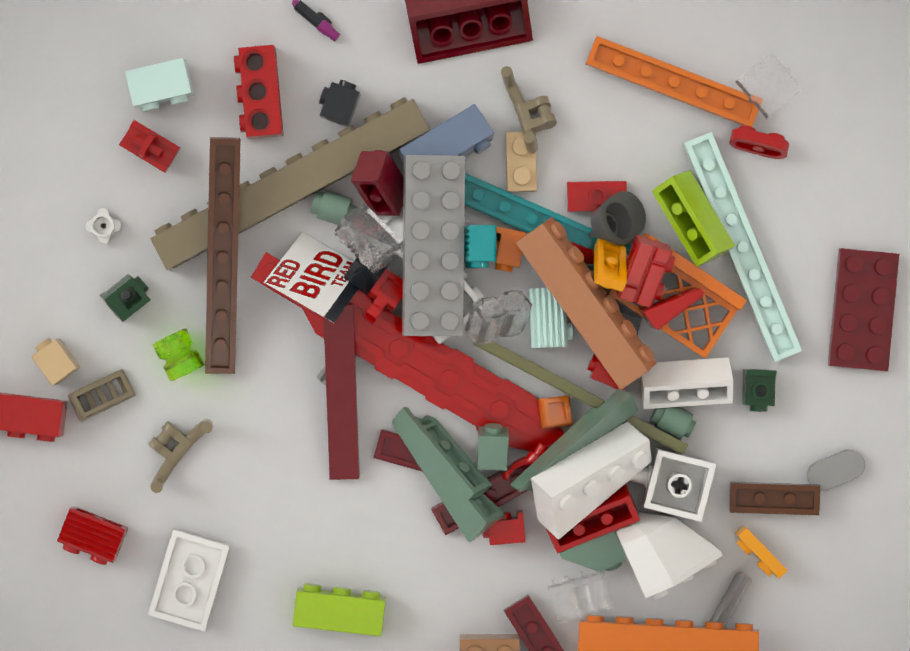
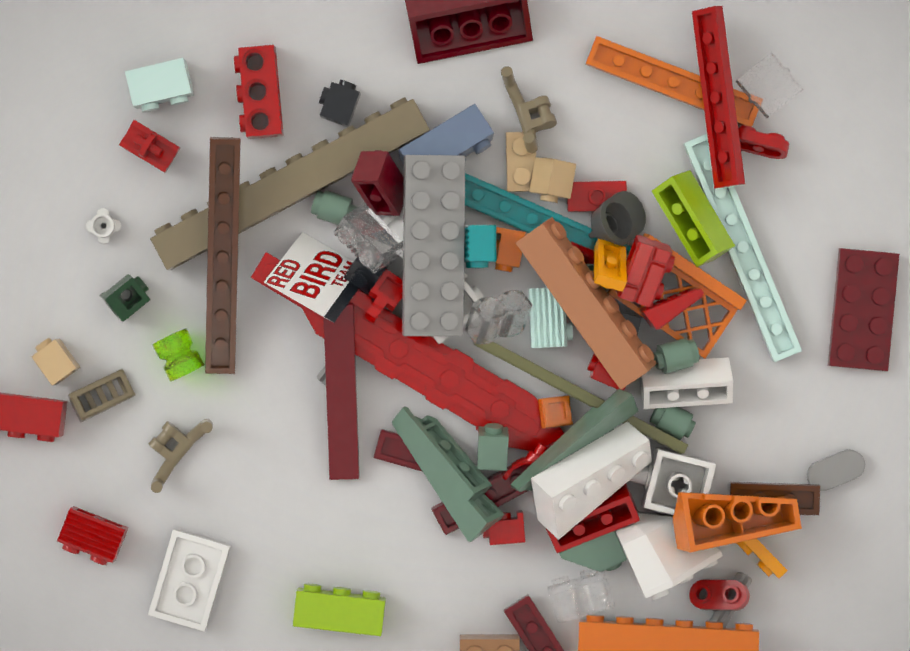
piece [292,0,341,42] -> none
dark green brick [742,369,777,412] -> none
none -> tan brick [529,157,576,203]
none -> sand green brick [653,338,700,374]
none -> orange wedge [673,492,802,553]
none -> red plate [689,580,750,611]
none -> red plate [692,6,745,189]

